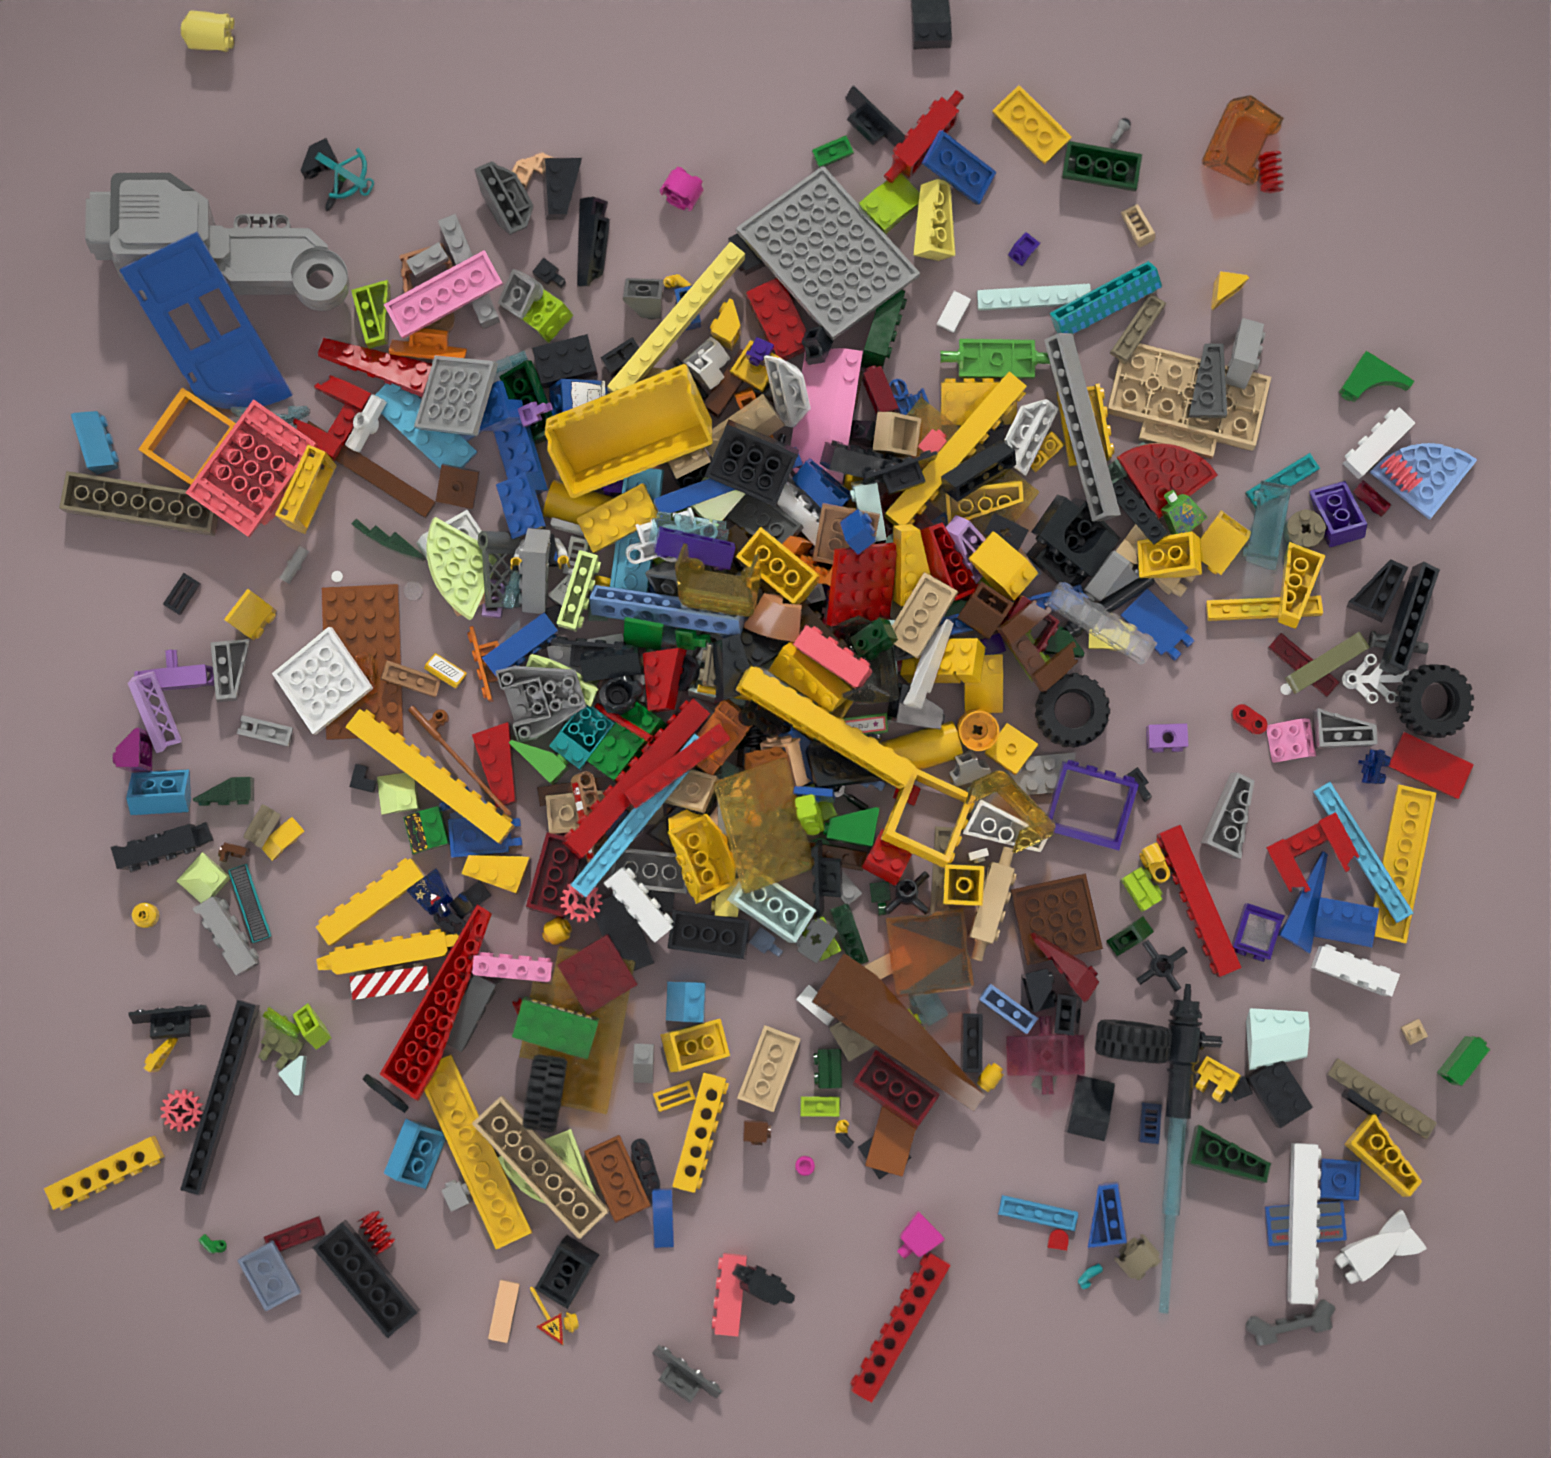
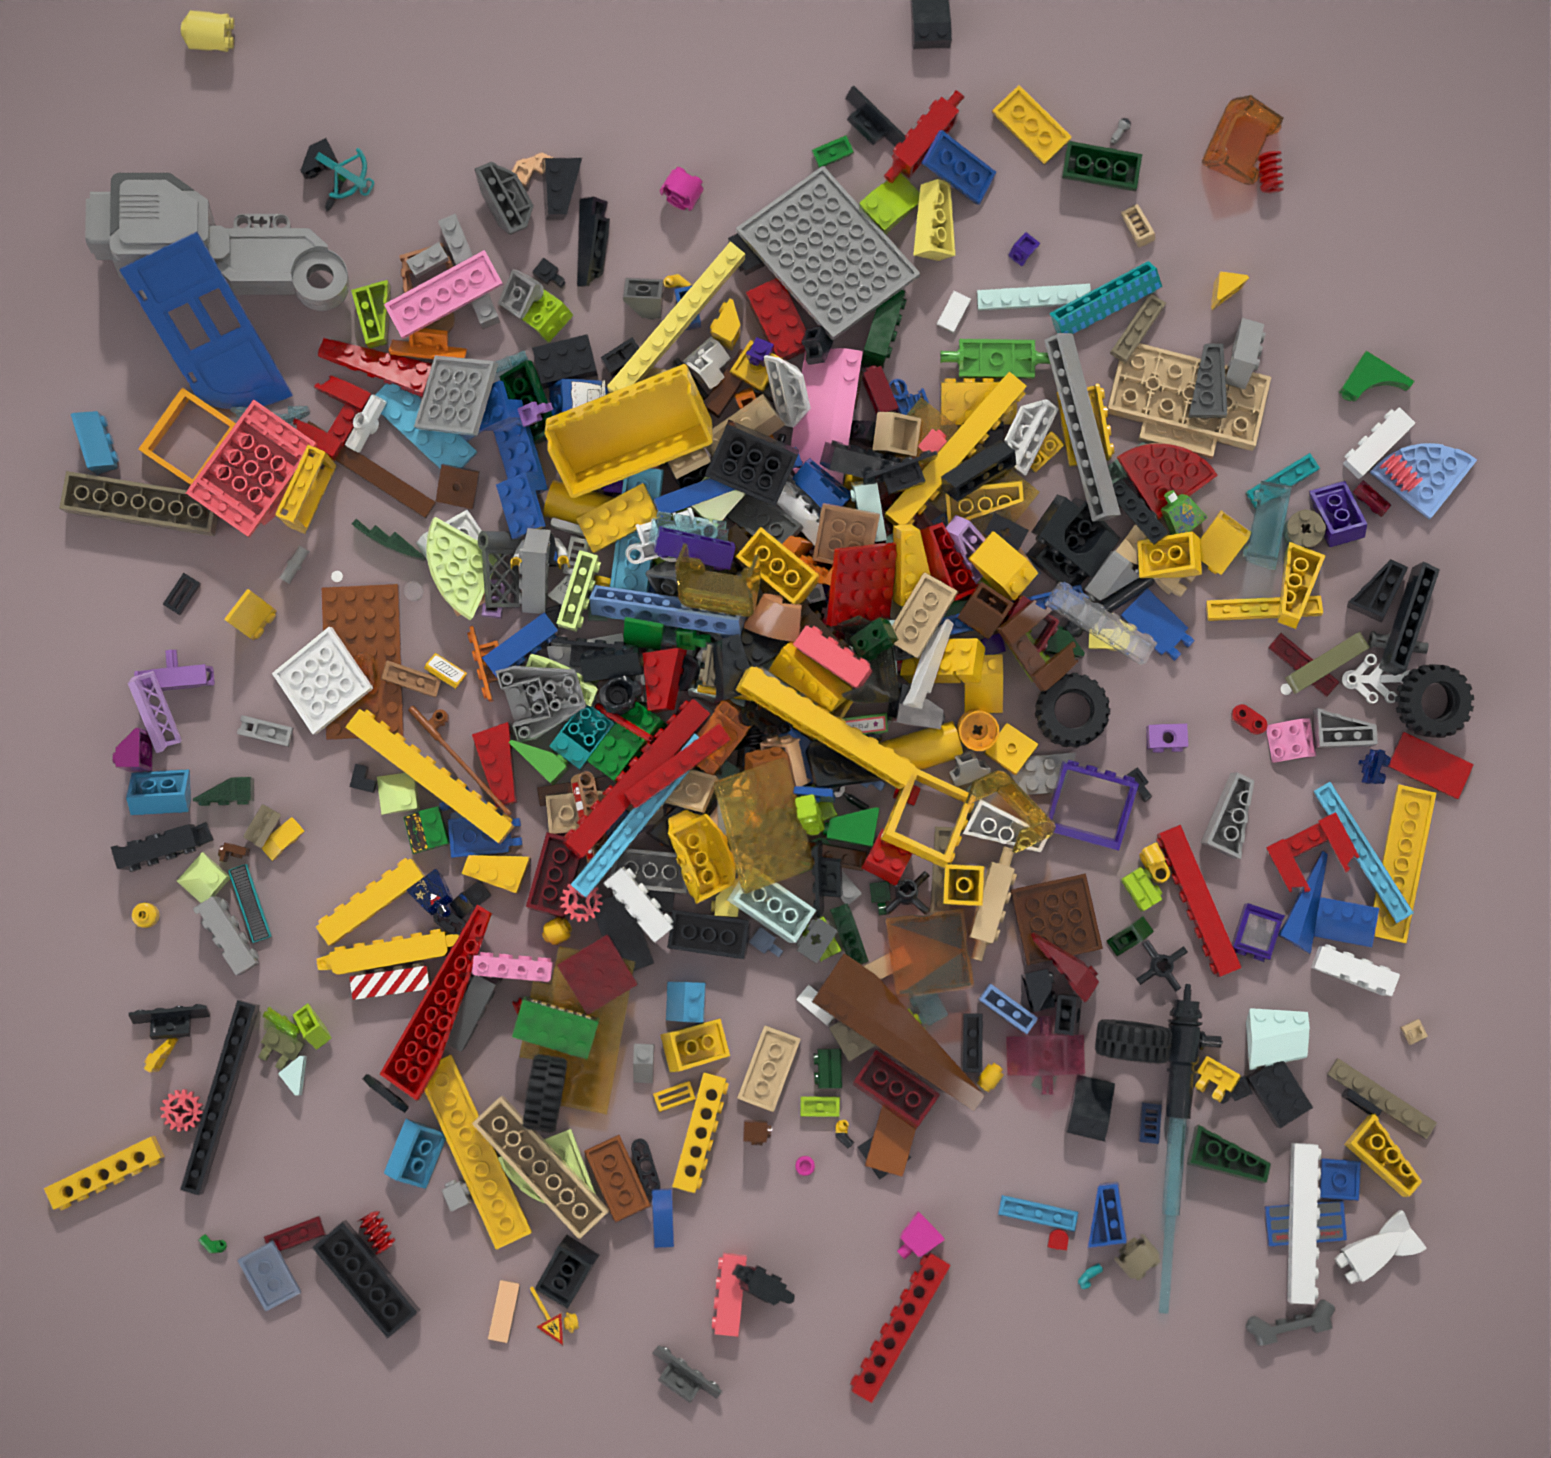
light grey wedge [210,639,250,702] -> none
clear light blue axle [502,571,522,609] -> none
blue brick [840,509,876,554] -> none
white plate [967,848,989,864] -> none
green brick [1437,1036,1491,1086] -> none

